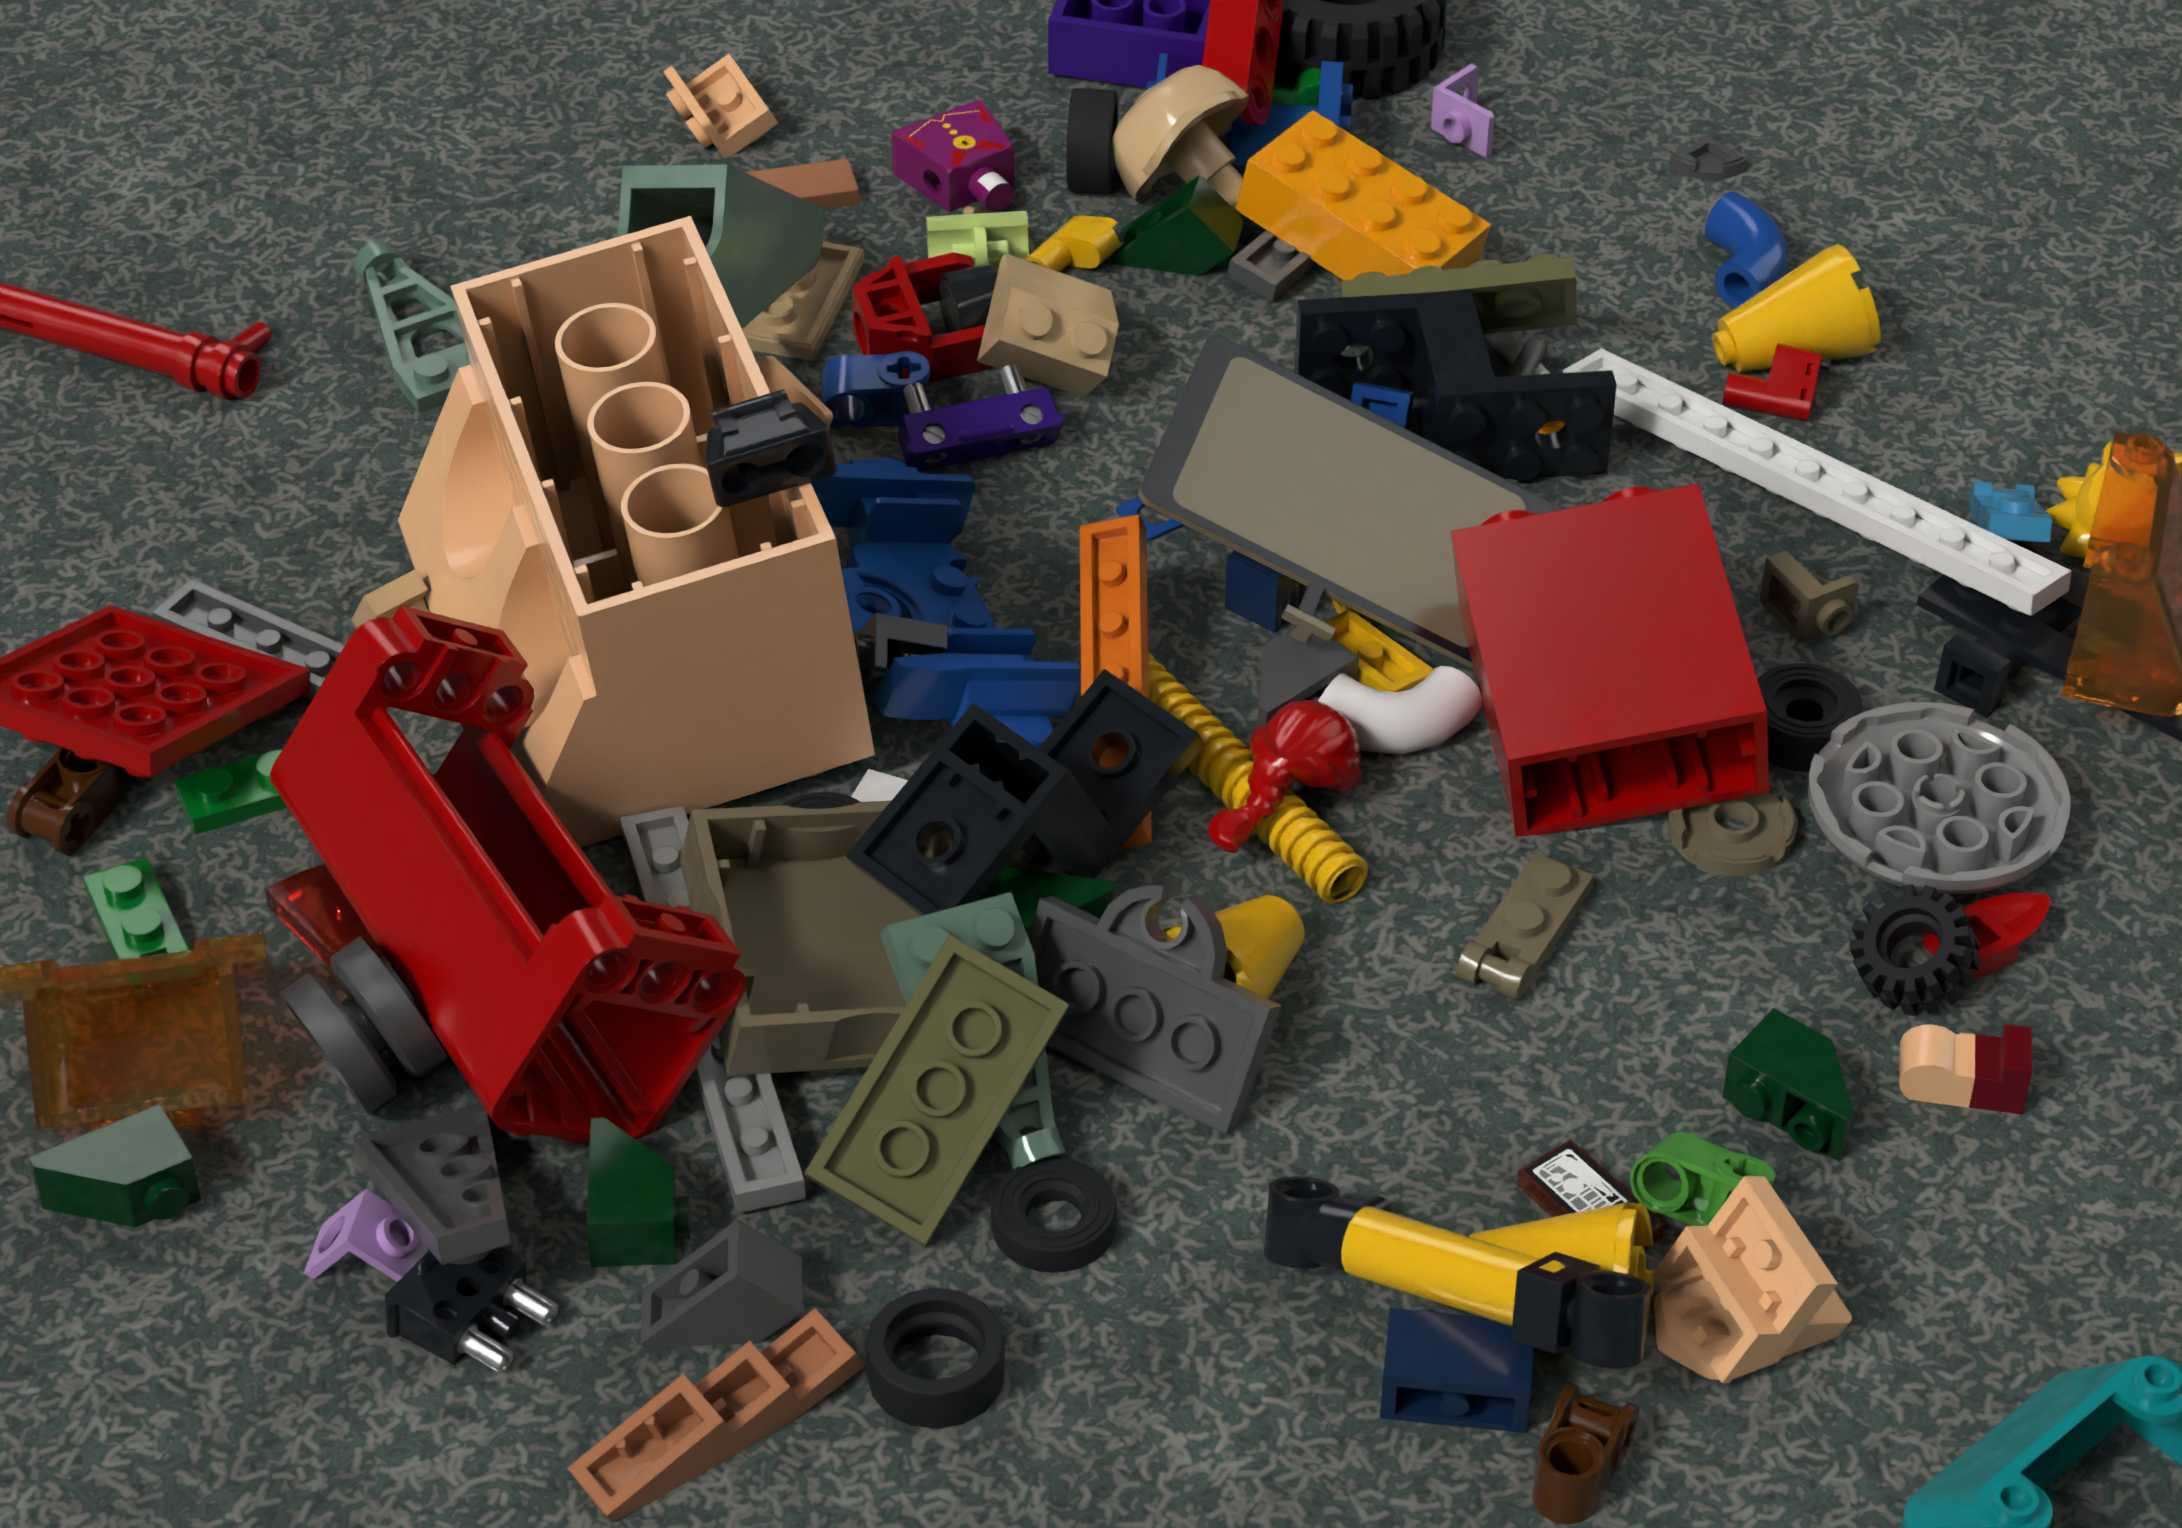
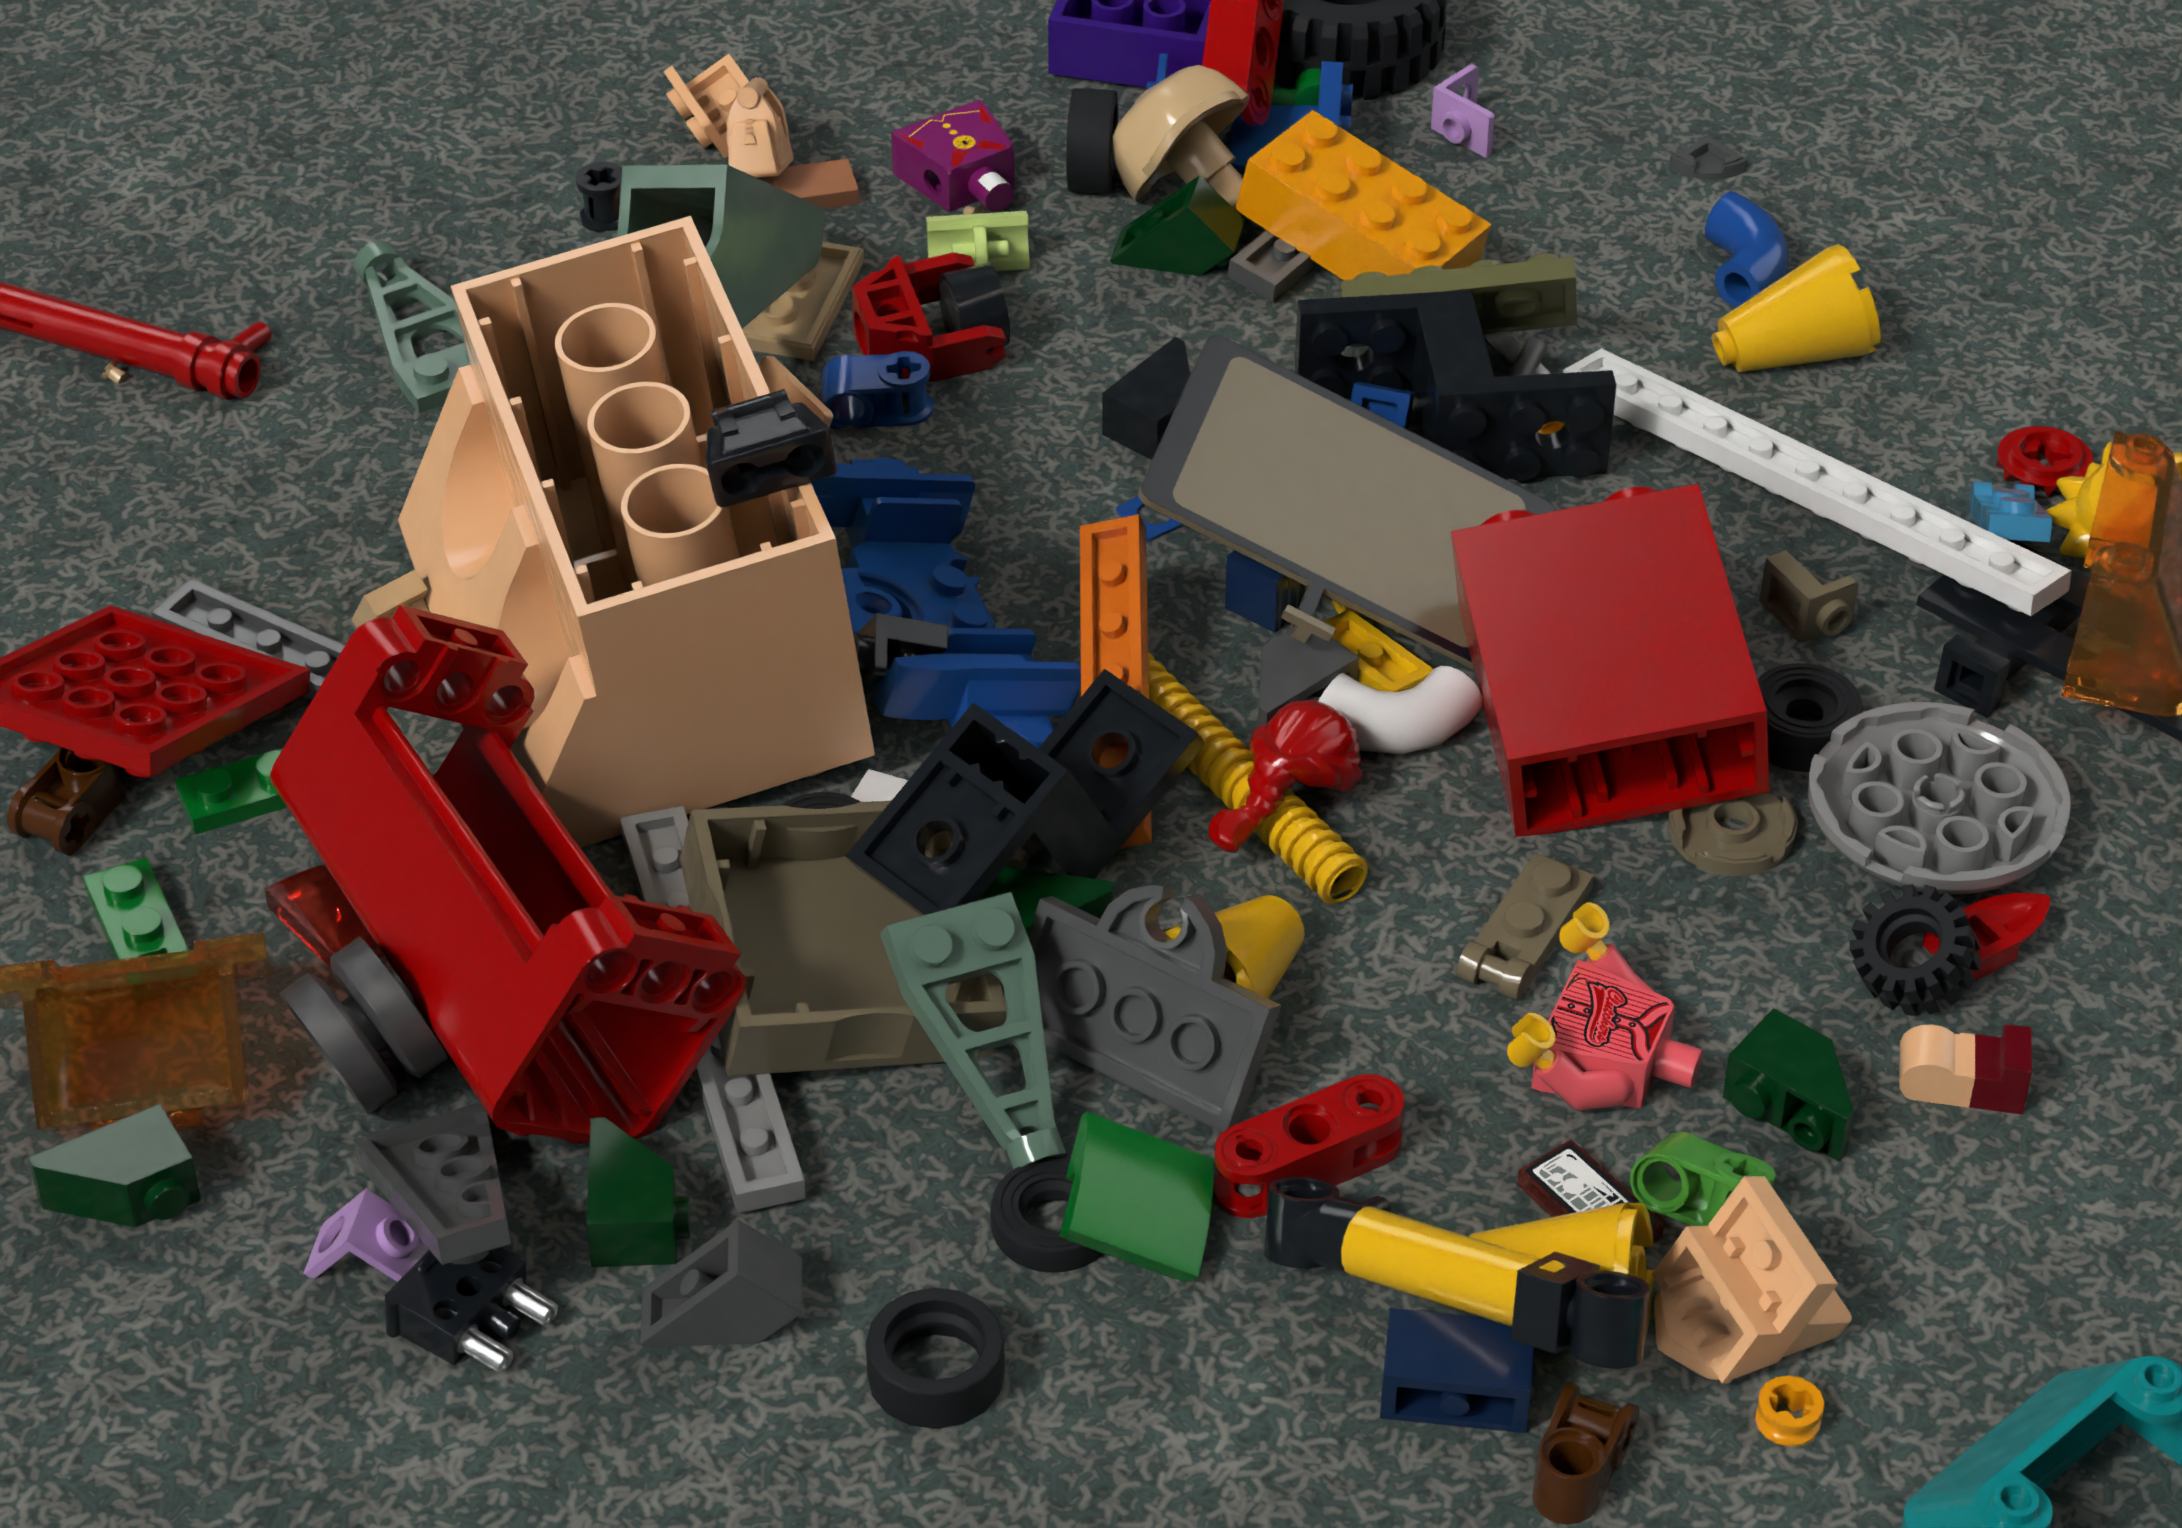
nougat slope [567,1308,864,1523] -> none
olive plate [804,934,1070,1247] -> none
dark purple piece [897,364,1064,472] -> none
tan slope [977,253,1119,396] -> none
yellow piece [1024,215,1124,272] -> none
red piece [1723,343,1831,422] -> none
none -> tan piece [102,360,128,384]
none -> black bush [576,162,622,232]
none -> light nougat piece [727,77,794,178]
none -> green slope [1059,1112,1214,1282]
none -> black slope [1102,337,1191,460]
none -> red piece [1213,1074,1404,1219]
none -> coral torso [1507,902,1704,1111]
none -> light orange bush [1755,1375,1824,1447]
none -> red gear [1996,426,2093,497]

